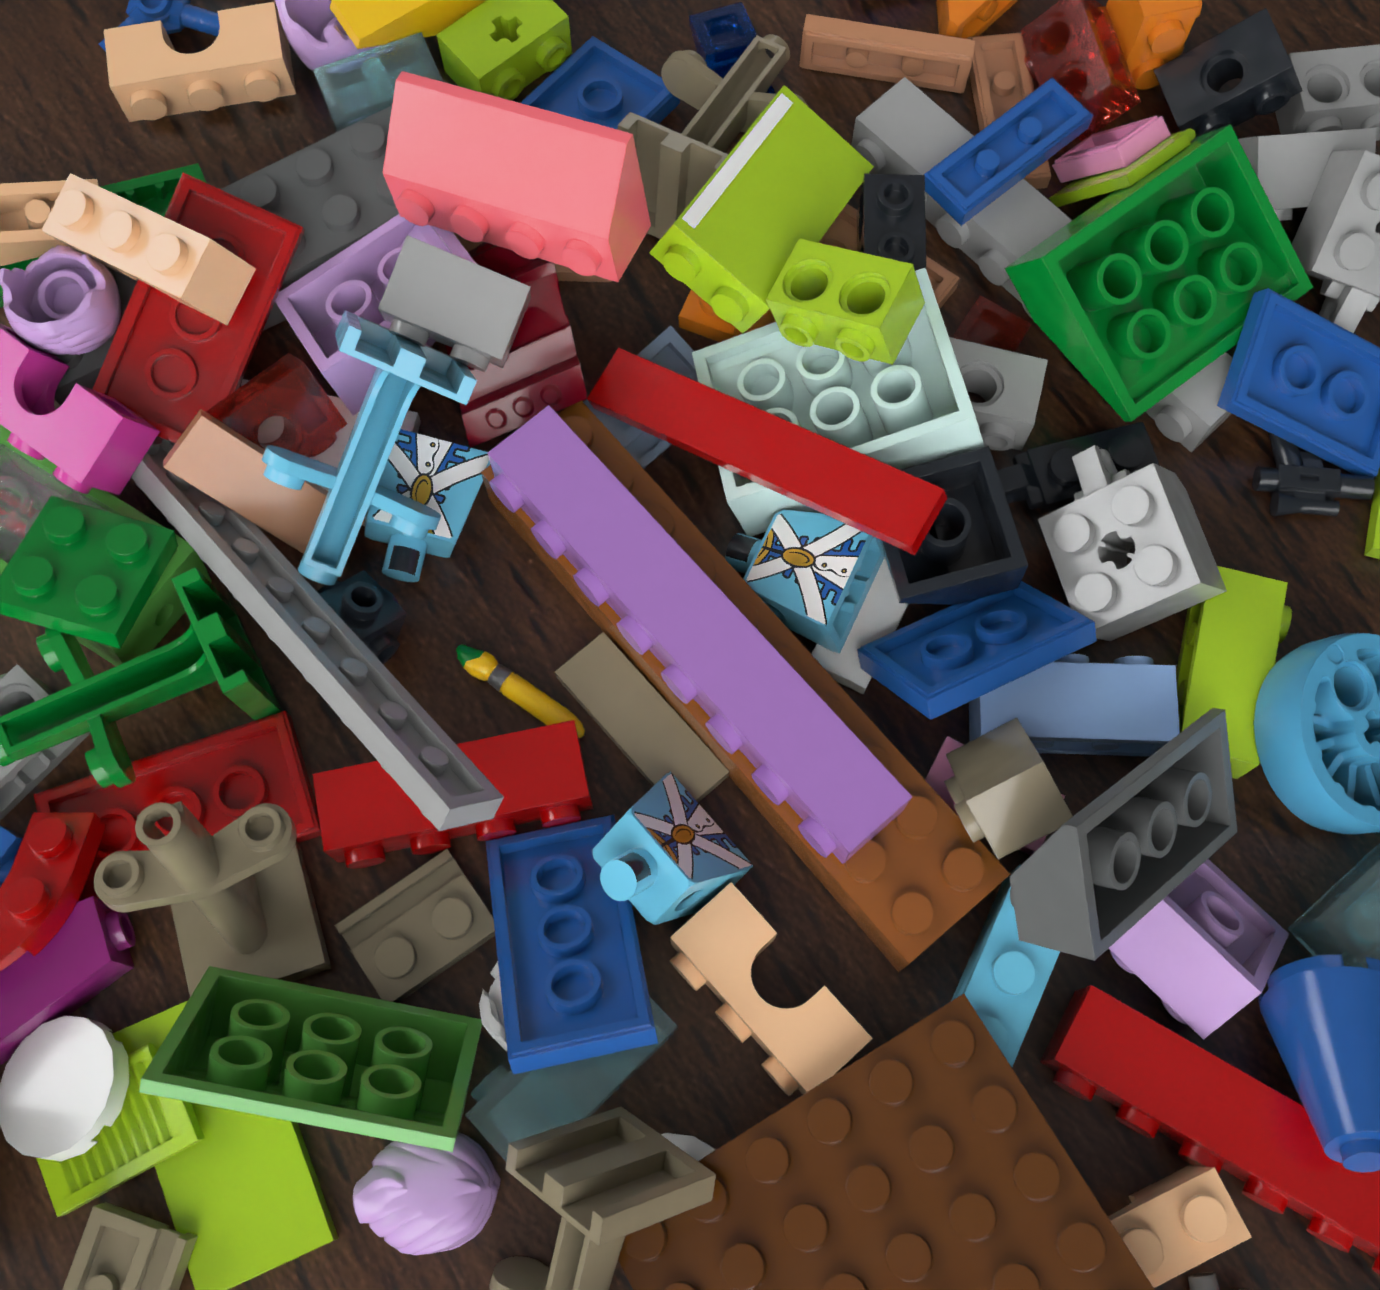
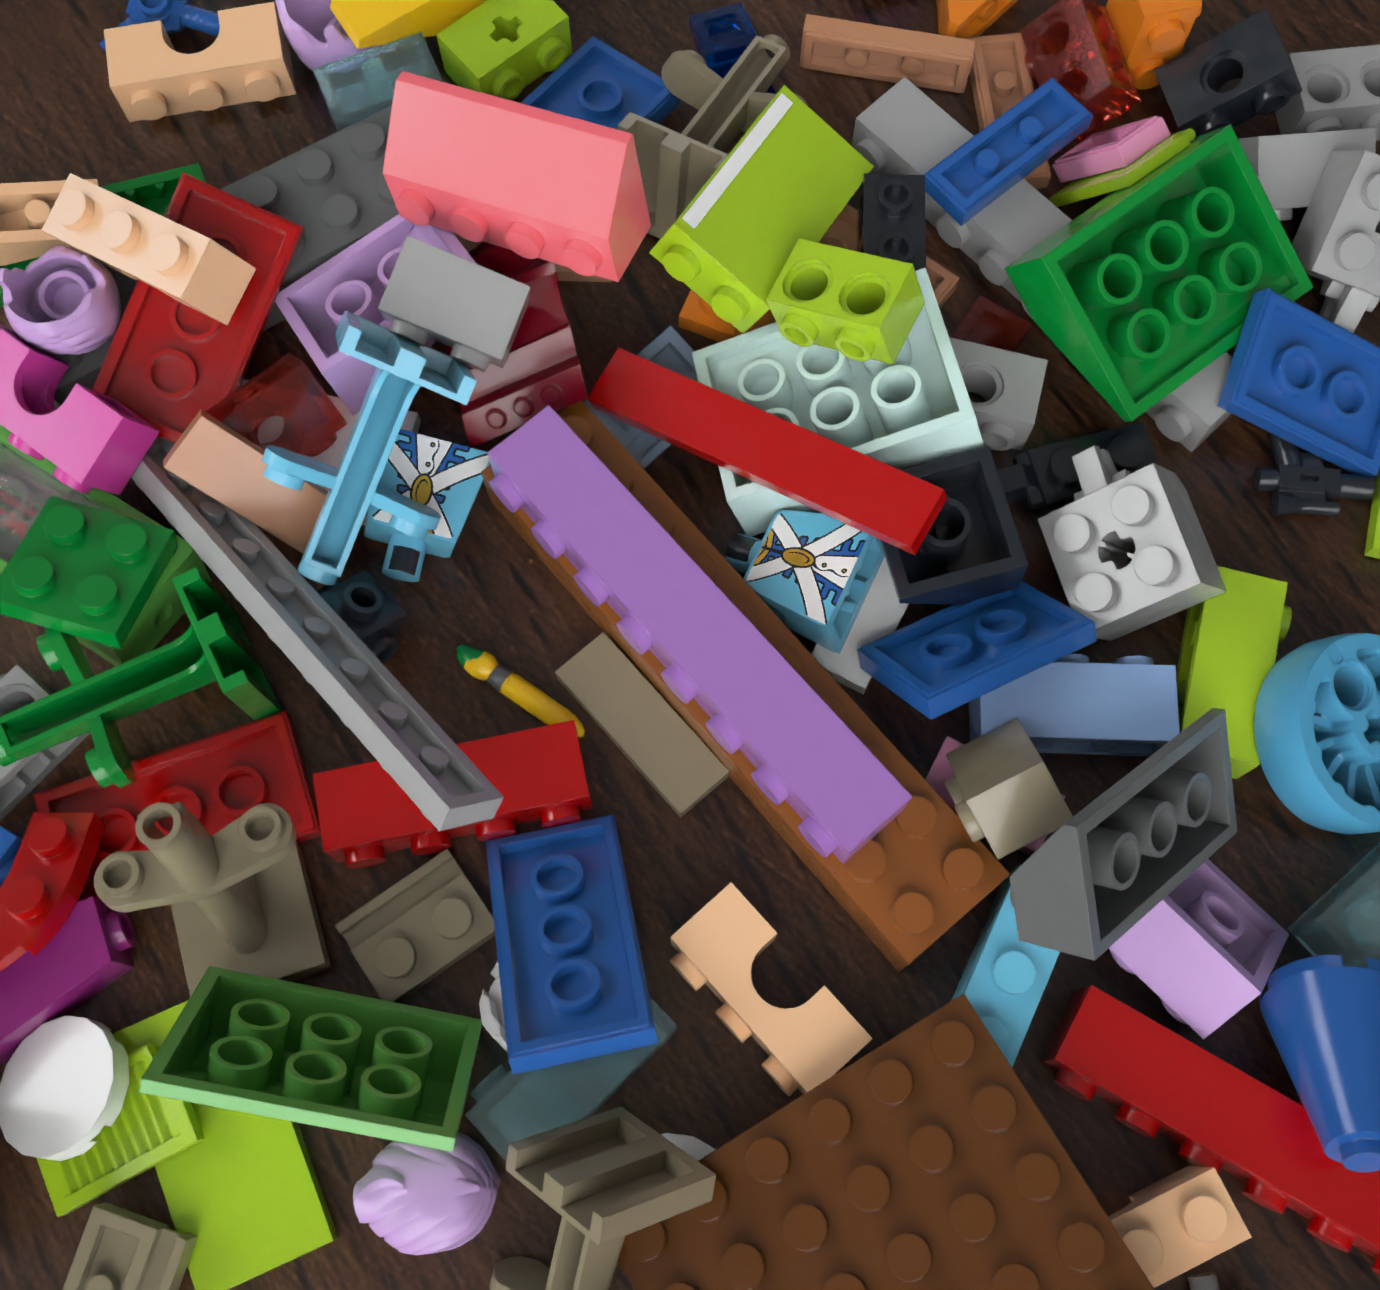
medium azure torso [592,772,753,925] -> none

